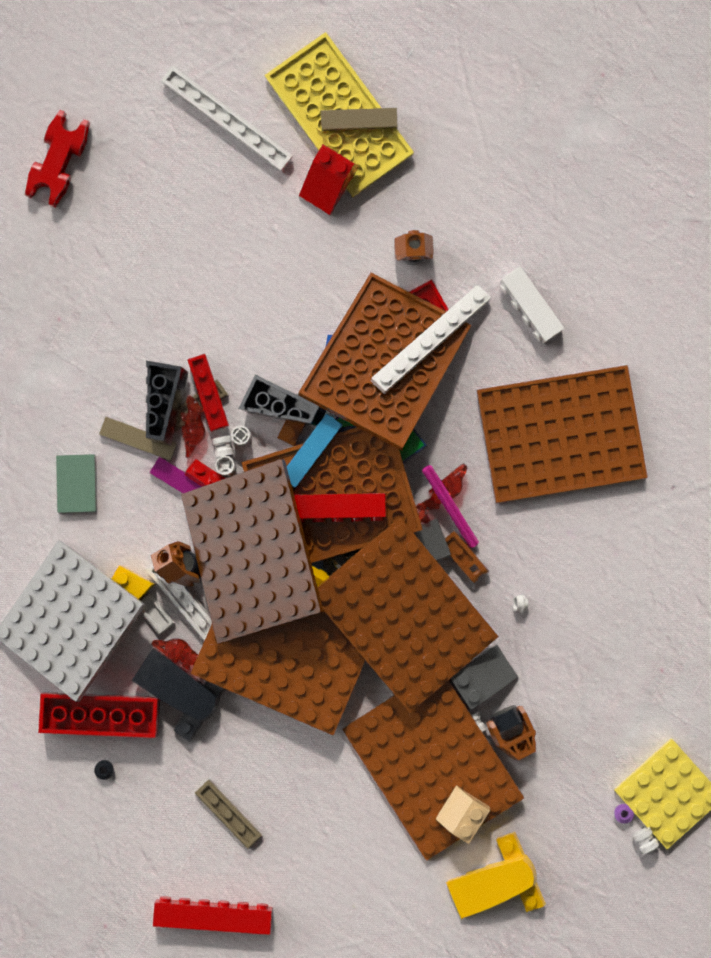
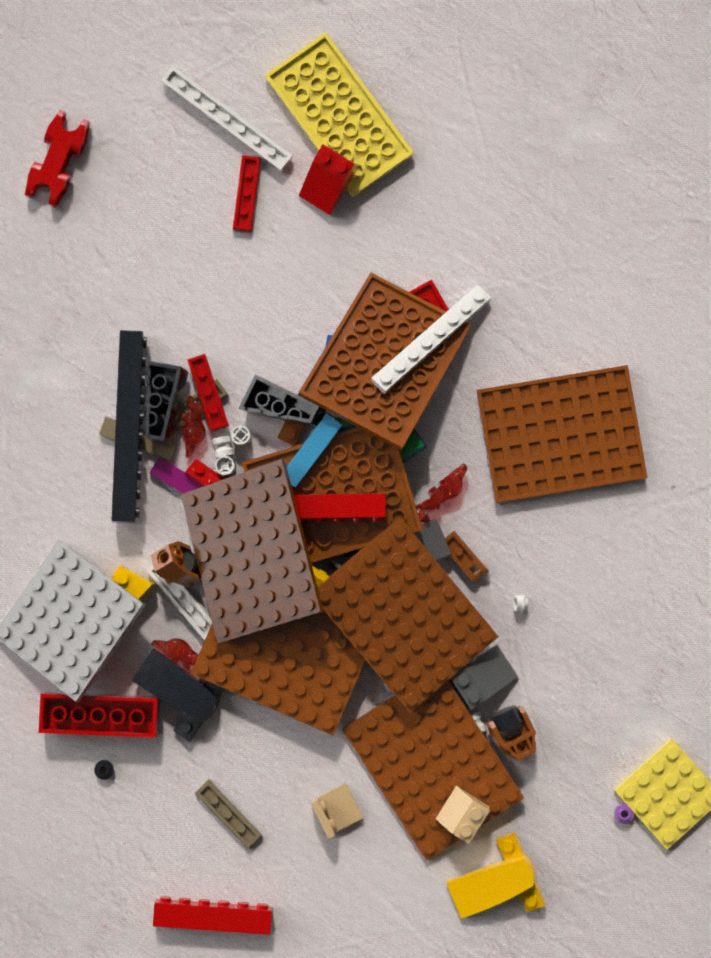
sand green tile [56,454,97,513] -> none
white tile [141,593,175,635] -> none
dark tan tile [321,108,398,131] -> none
dark orange piece [394,230,434,265] -> none
dark pink axle [422,465,479,548] -> none
white brick [500,266,564,344] -> none
white wheel [633,827,659,854] -> none
none -> black brick [111,330,147,524]
none -> red tile [232,155,261,233]
none -> tan bracket [311,783,363,839]

